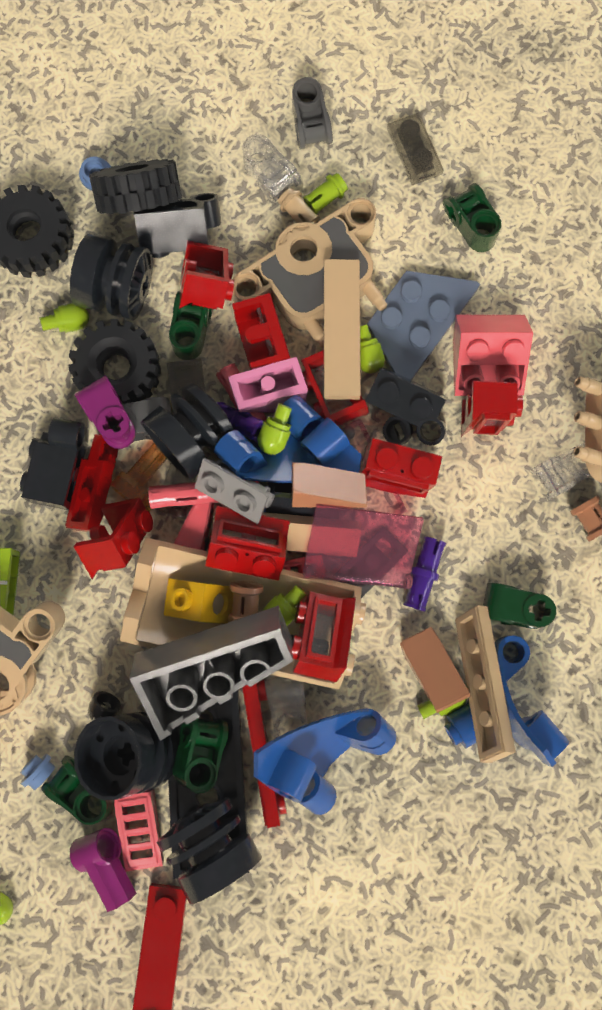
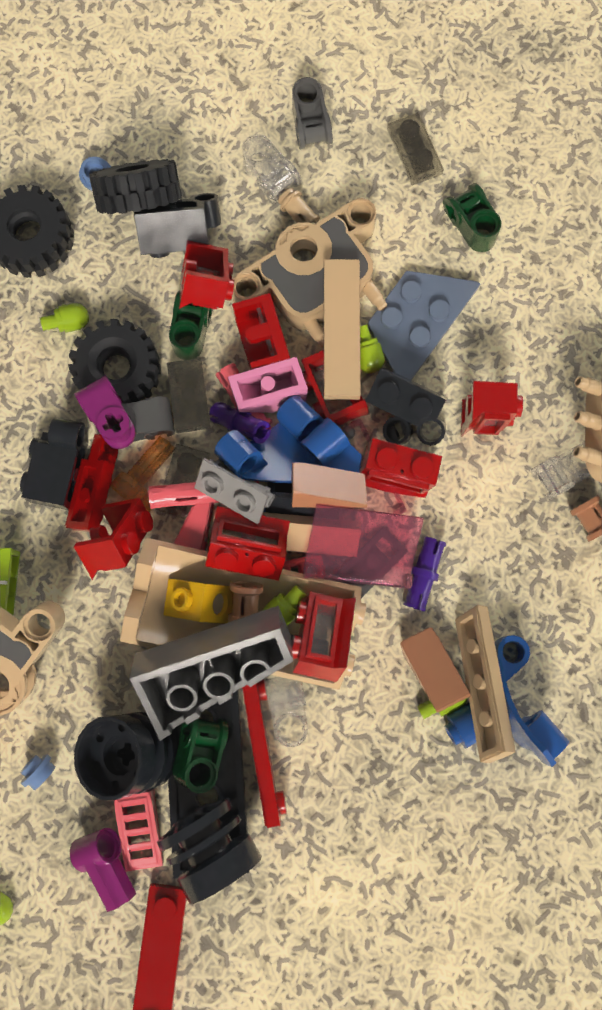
dark green piece [41,756,115,825] -> none
black wheel [70,233,153,321] -> none
black hinge [88,691,121,720] -> none
black wheel [140,381,234,480] -> none
blue panel [254,709,397,815] -> none
lime cylinder [258,403,292,455] -> none
lime pin [303,173,348,214] -> none
coral slope [453,315,533,396] -> none
dark green piece [483,583,557,629] -> none

